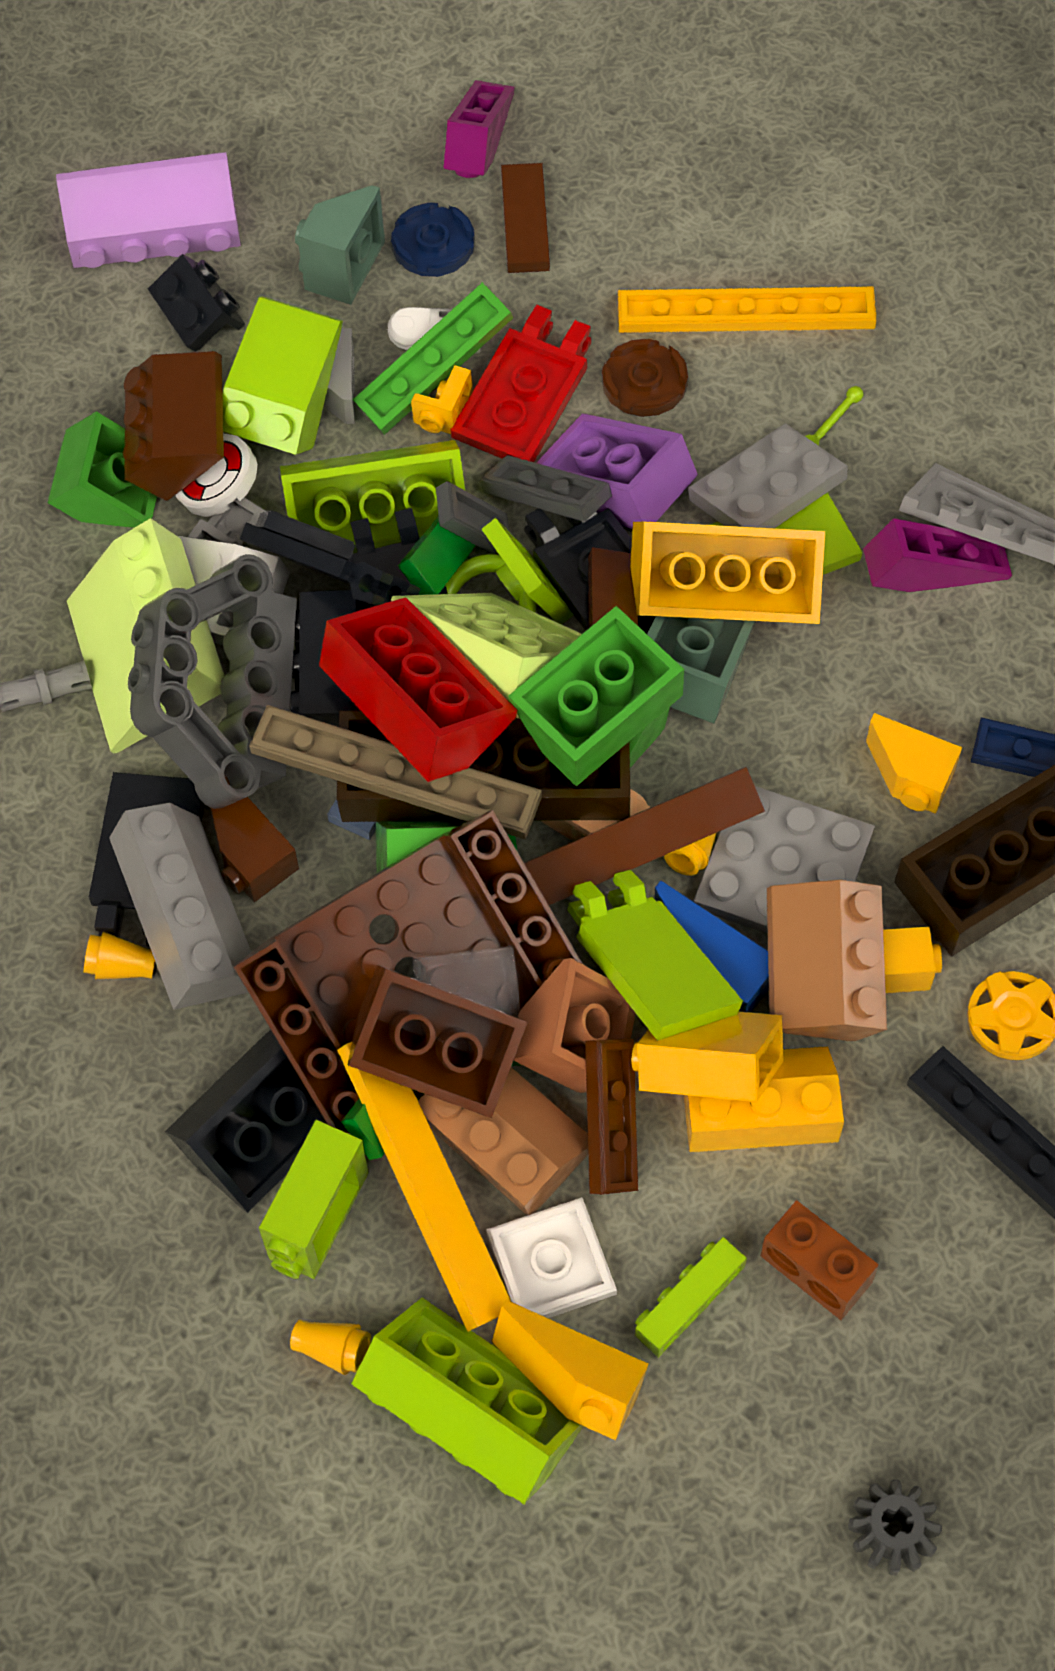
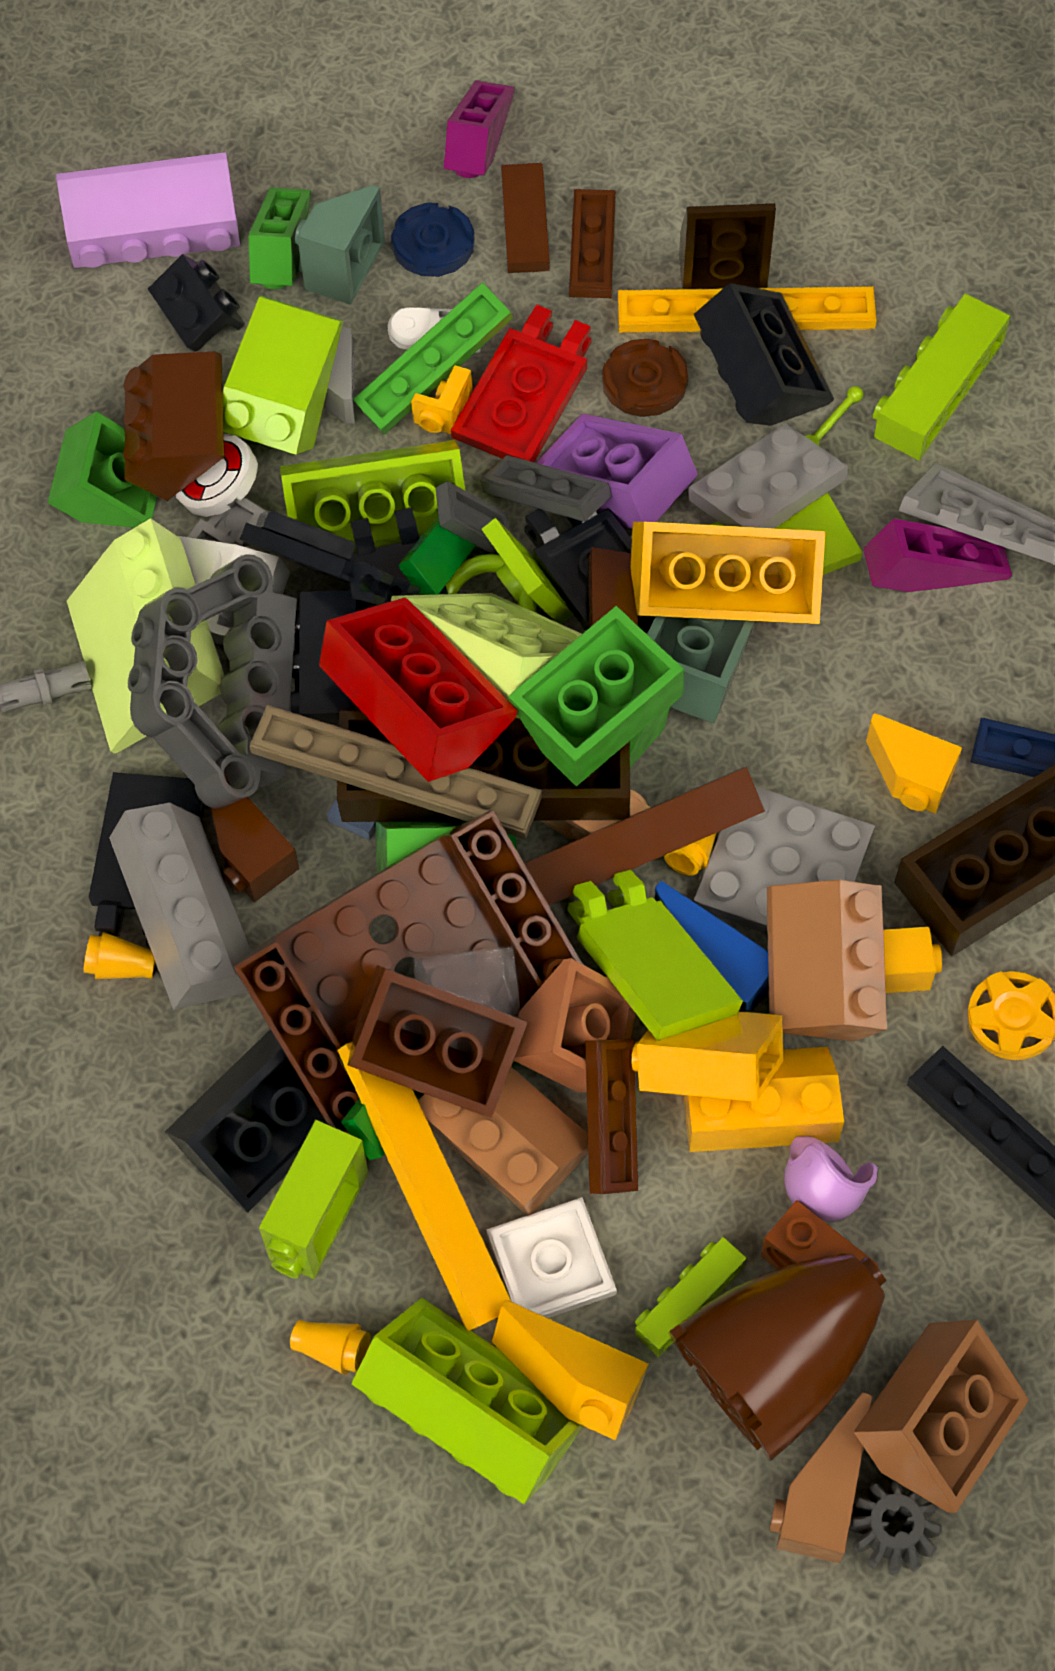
none -> bright green slope [249,187,311,289]
none -> reddish brown tile [569,189,616,299]
none -> reddish brown cylinder [669,1255,886,1461]
none -> dark brown slope [679,203,776,289]
none -> black slope [693,283,835,426]
none -> medium nougat slope [769,1393,873,1564]
none -> lavender helmet [784,1136,878,1222]
none -> medium nougat slope [854,1320,1029,1513]
none -> lime brick [872,293,1010,461]

